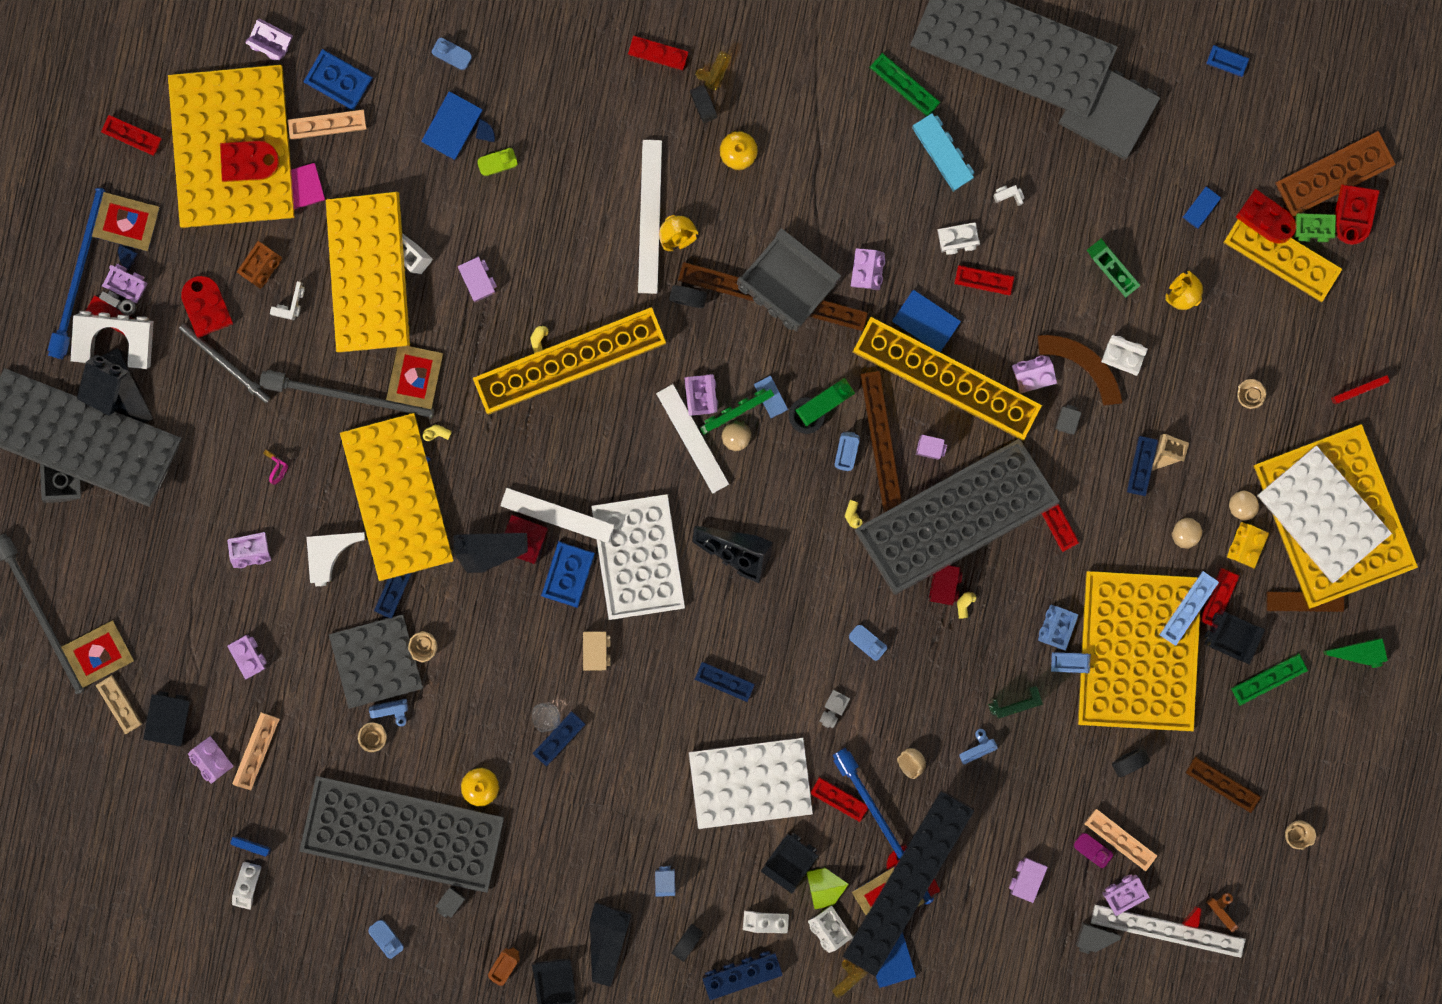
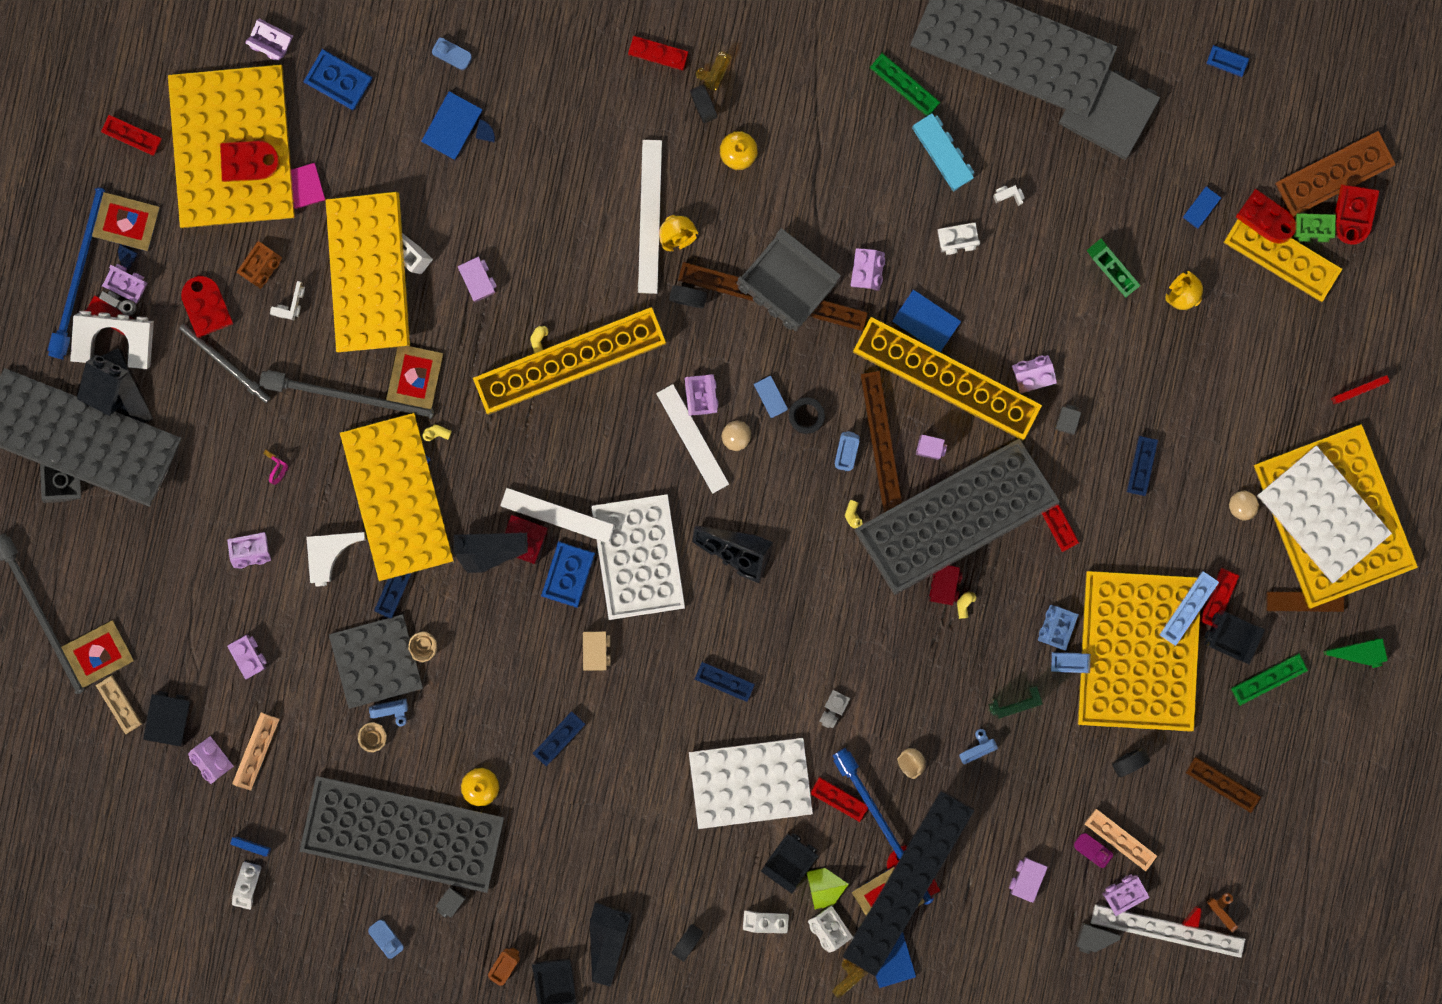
light nougat plate [288,110,367,140] -> none
lime piece [478,148,518,176] -> none
clear hair [532,702,560,732] -> none
medium blue slope [655,866,675,896] -> none
green wing [700,388,774,435] -> none
dark blue brick [702,950,783,1000] -> none
green slope [796,378,855,426] -> none
medium blue piece [849,625,887,661] -> none
red tile [954,265,1014,296] -> none
reddish brown tile [1037,335,1122,406] -> none
white bracket [1101,335,1148,376] -> none
tan slope [1151,434,1189,471] -> none
tan hair [1172,518,1202,549] -> none
yellow bracket [1227,522,1269,569] -> none
tan hair [1237,379,1267,409] -> none
tan hair [1285,820,1317,850] -> none

